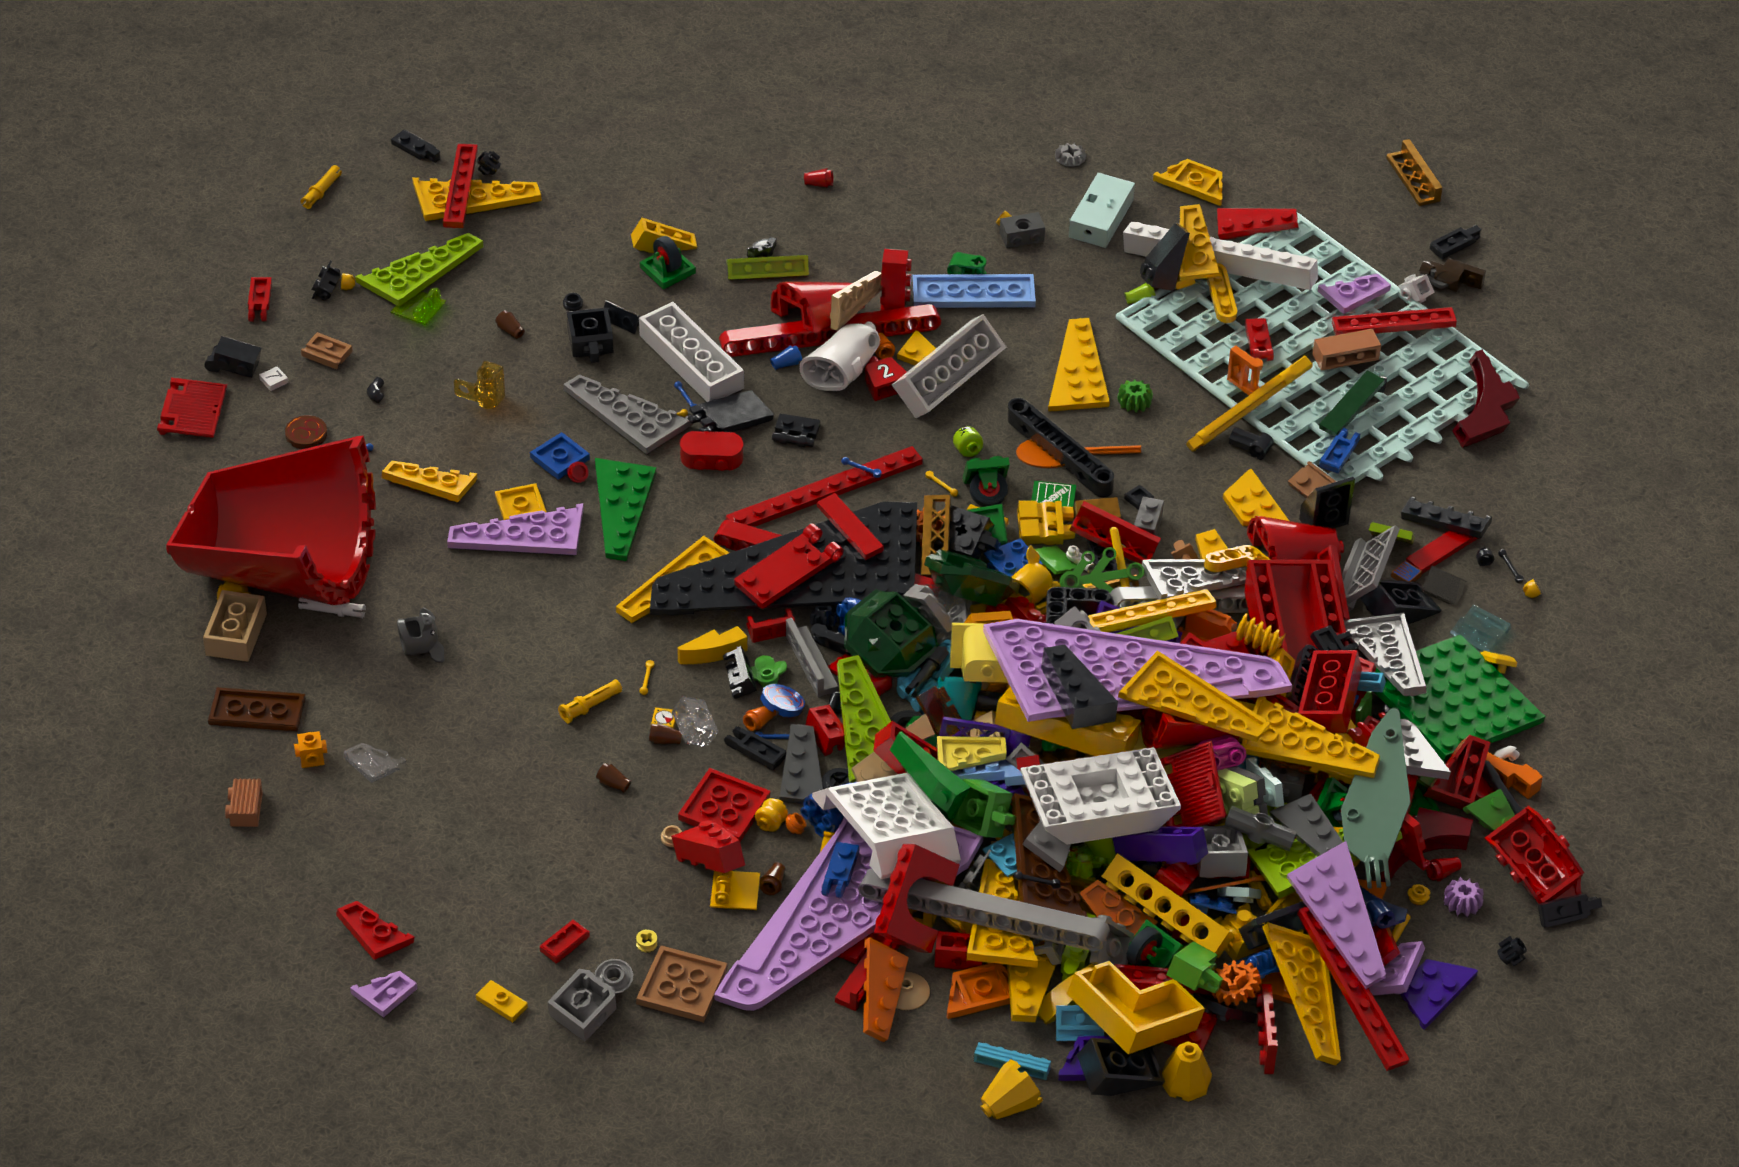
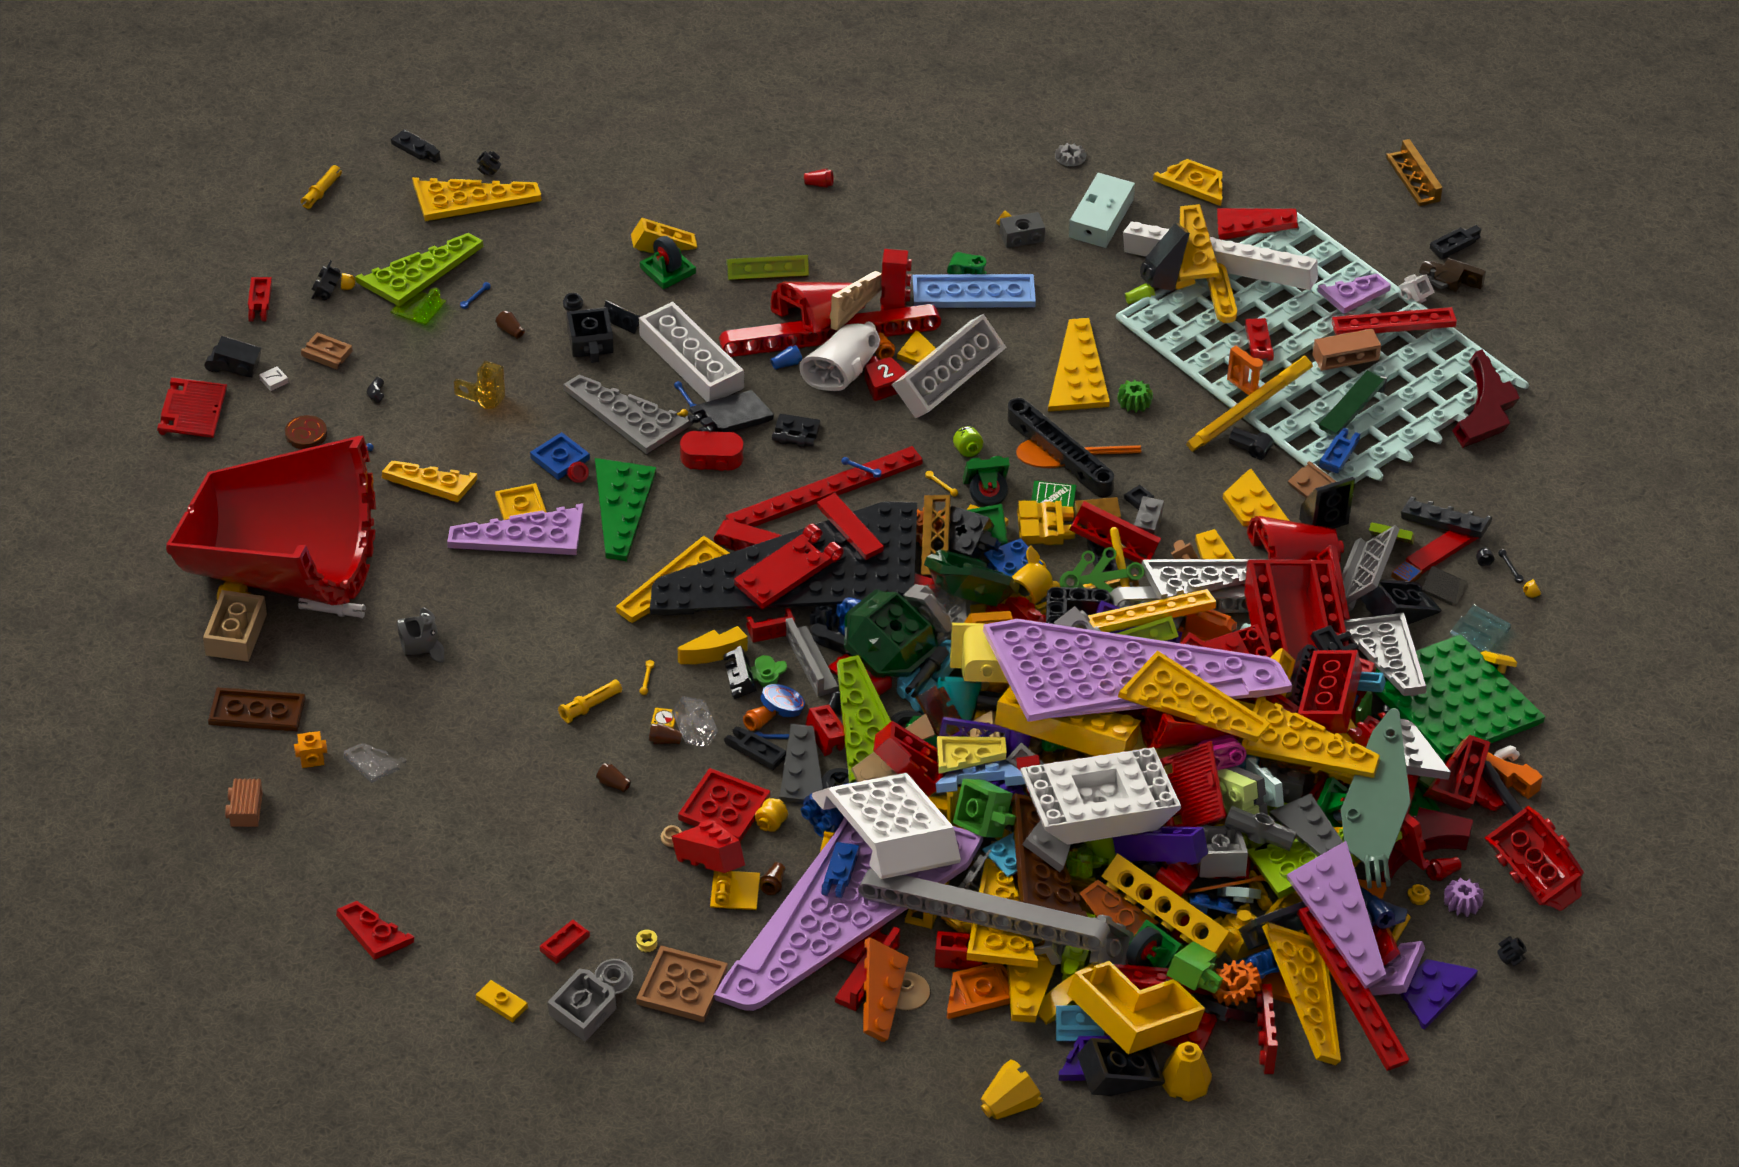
lavender wing [350,971,417,1018] -> none
red plate [443,144,478,228] -> none
black piece [747,237,777,258] -> none
orange plate [785,813,807,835] -> none
red arch [874,844,960,953] -> none
green wedge [890,732,971,822] -> none
medium azure piece [974,1042,1051,1080] -> none
black hinge [1014,871,1061,889] -> none
bright green piece [1035,546,1077,575] -> none
black wedge [1041,644,1118,729] -> none
white arm [1066,546,1095,573] -> none
yellow beam [1204,545,1271,572] -> none
yellow piece [1236,613,1286,657] -> none
bright green wing [1463,789,1515,832] -> none
black hinge [1537,894,1603,928] -> none
none -> blue hinge [460,282,491,309]

